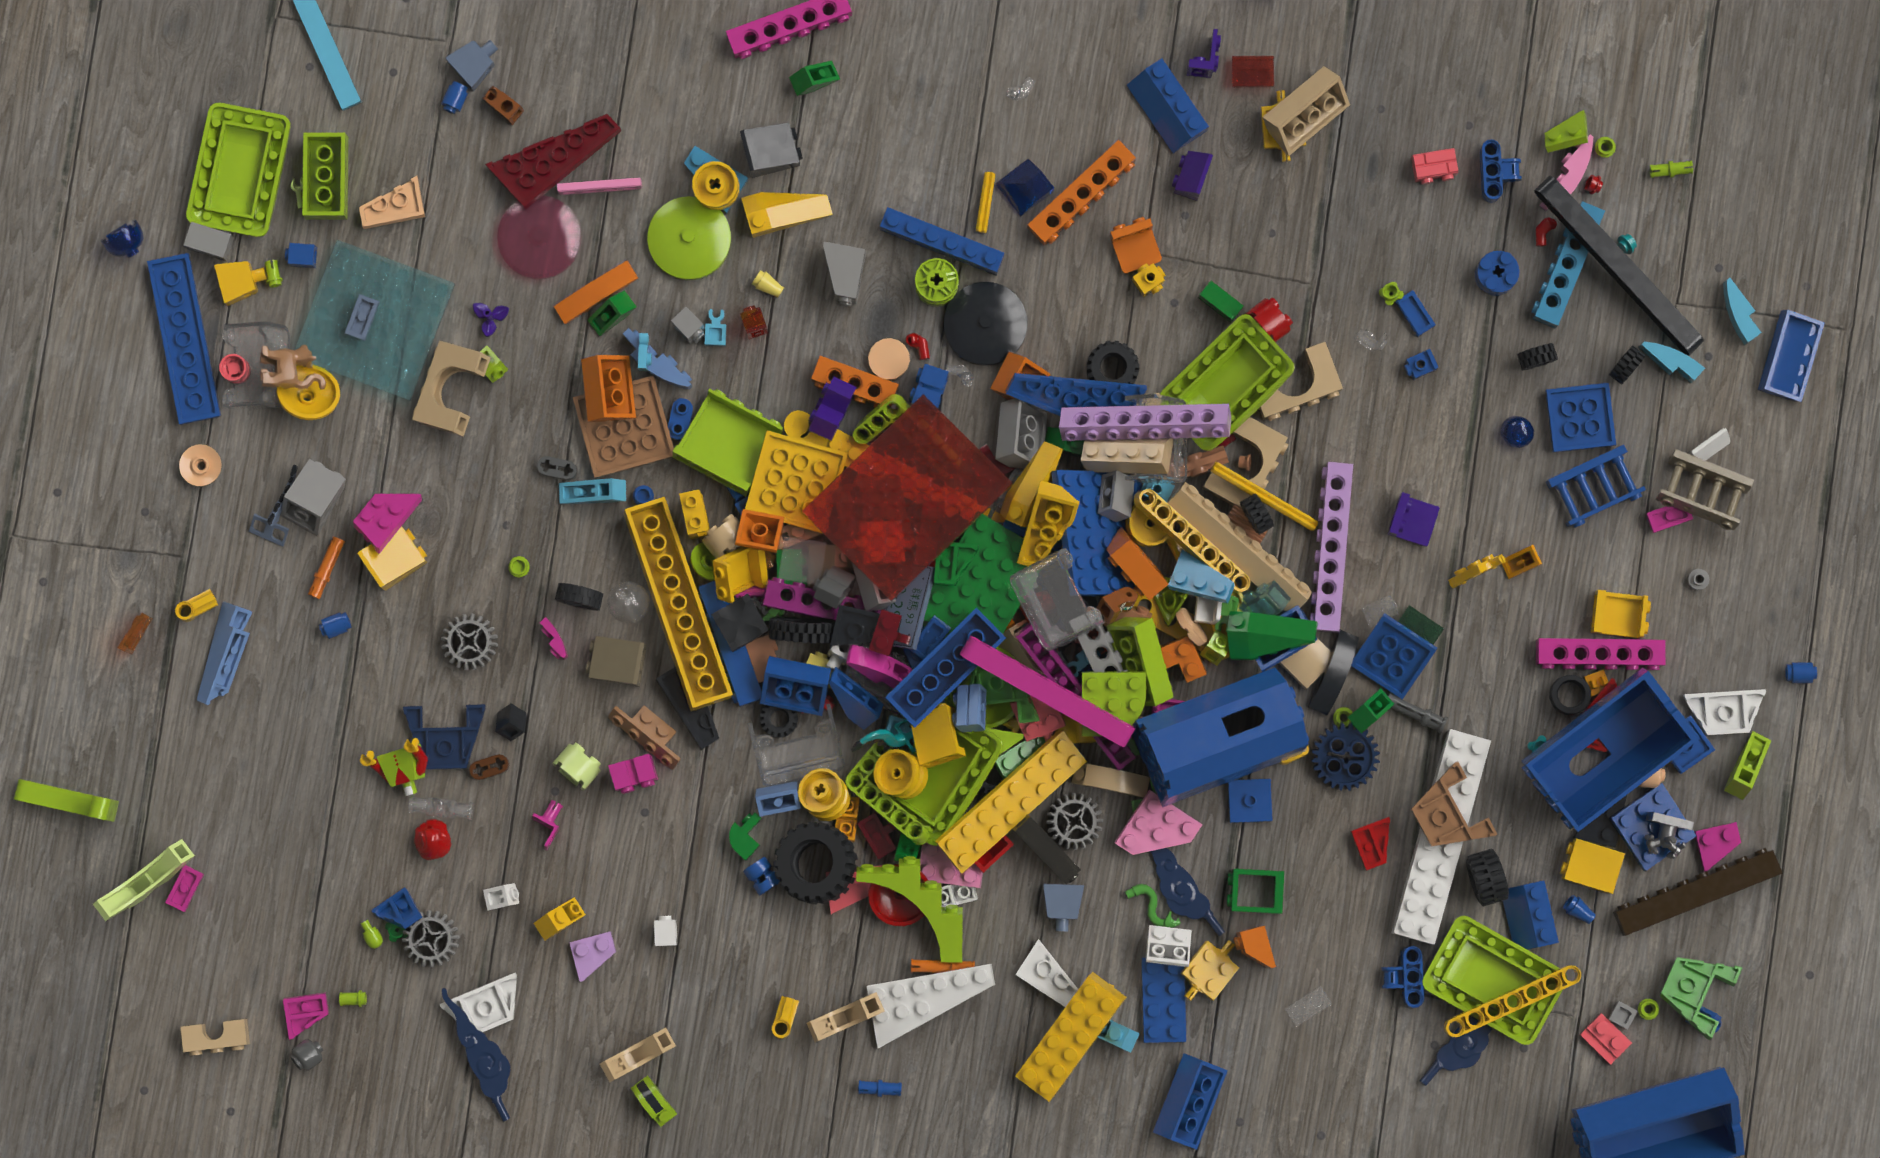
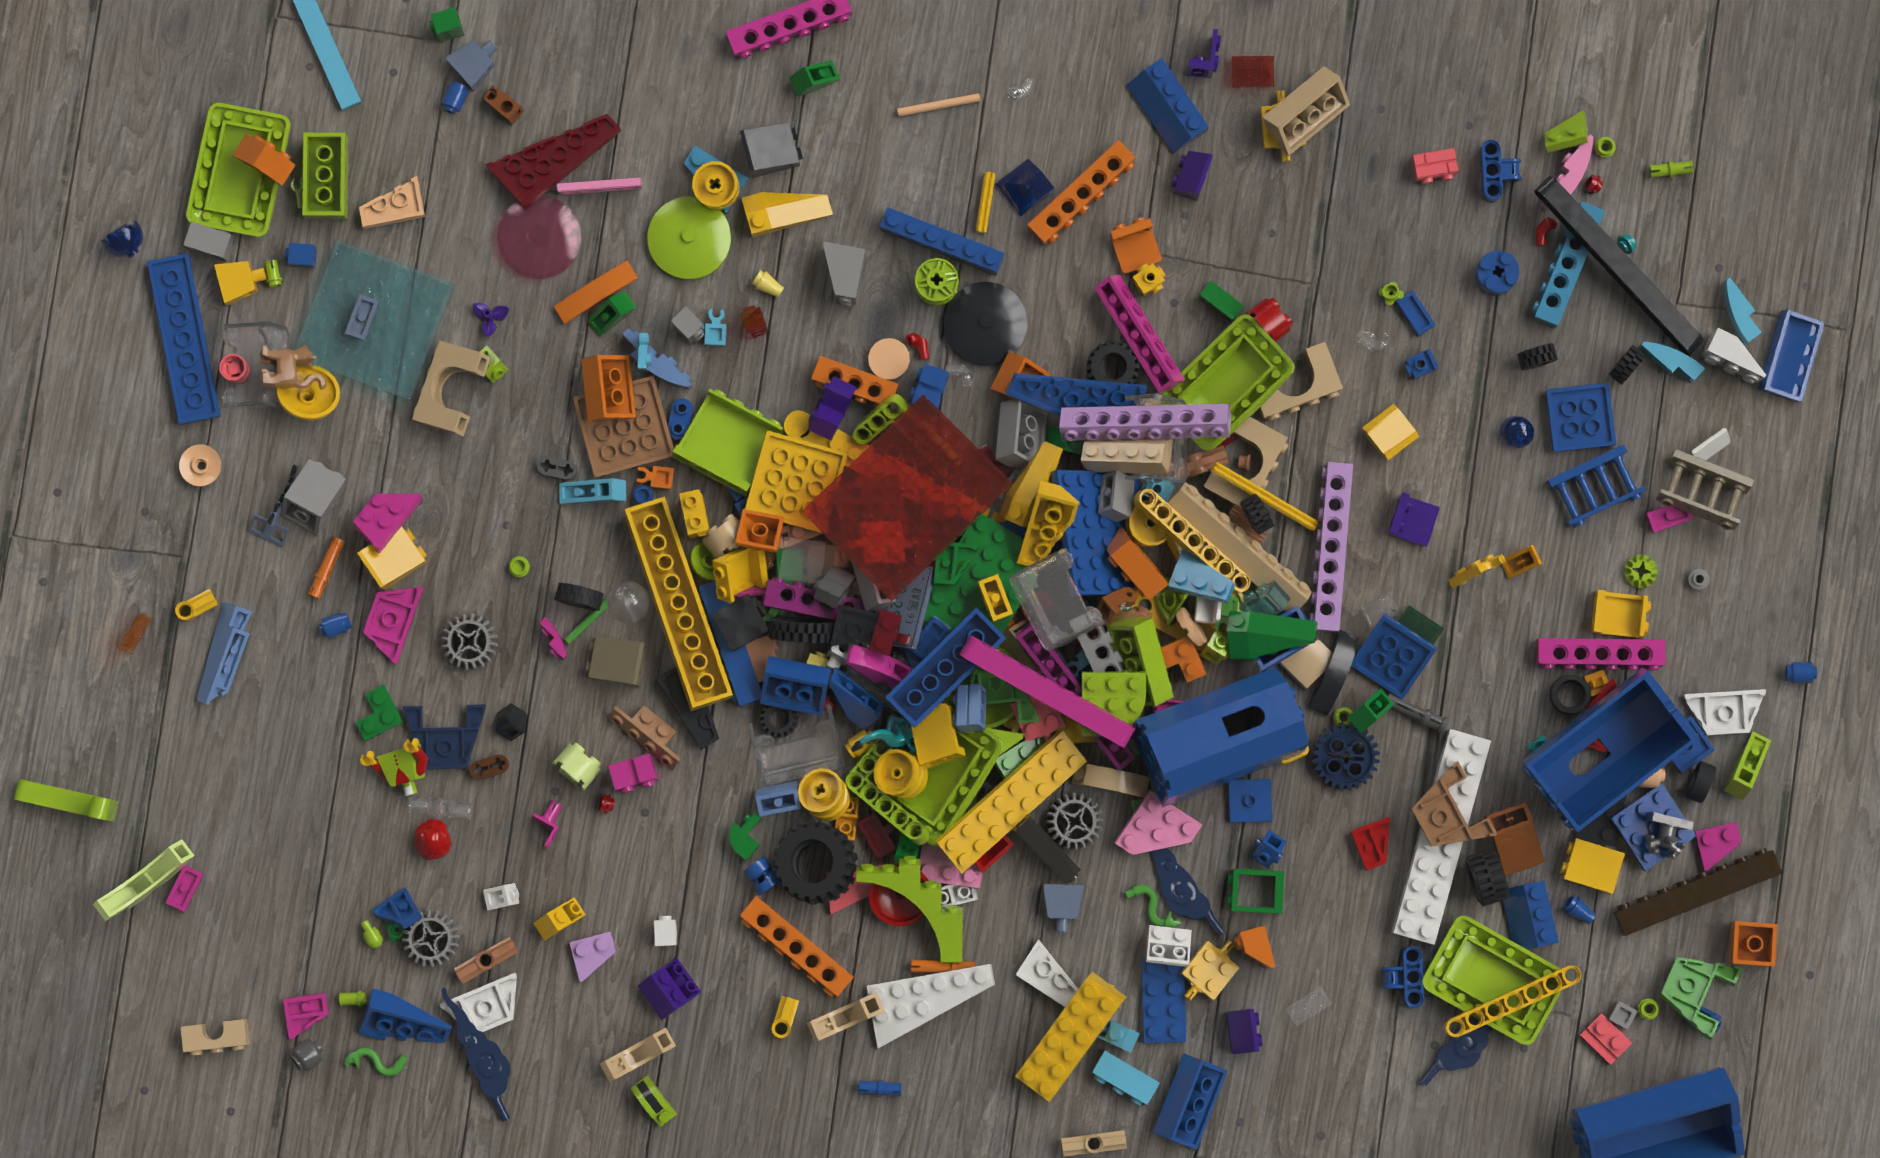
none -> orange brick [232,134,296,186]
none -> bright green animal [344,1047,408,1077]
none -> green plate [356,685,403,741]
none -> blue wedge [358,989,452,1043]
none -> dark pink wing [363,586,424,665]
none -> green brick [429,7,465,42]
none -> nougat piece [454,936,518,984]
none -> bright green bar [564,595,615,645]
none -> red plate [599,794,615,814]
none -> orange plate [637,466,675,490]
none -> dark purple slope [638,958,701,1020]
none -> orange brick [740,896,854,997]
none -> yellow brick [845,729,874,759]
none -> light nougat bar [897,93,981,117]
none -> yellow brick [977,574,1013,623]
none -> tan piece [1061,1130,1127,1157]
none -> medium azure brick [1092,1050,1160,1106]
none -> dark pink brick [1094,275,1185,393]
none -> dark purple slope [1226,1008,1263,1054]
none -> blue brick [1251,830,1287,869]
none -> yellow slope [1362,404,1419,460]
none -> dark orange slope [1483,802,1545,876]
none -> lime gear [1624,554,1658,588]
none -> black tyre [1686,761,1716,804]
none -> white slope [1701,328,1766,384]
none -> orange brick [1728,921,1778,967]

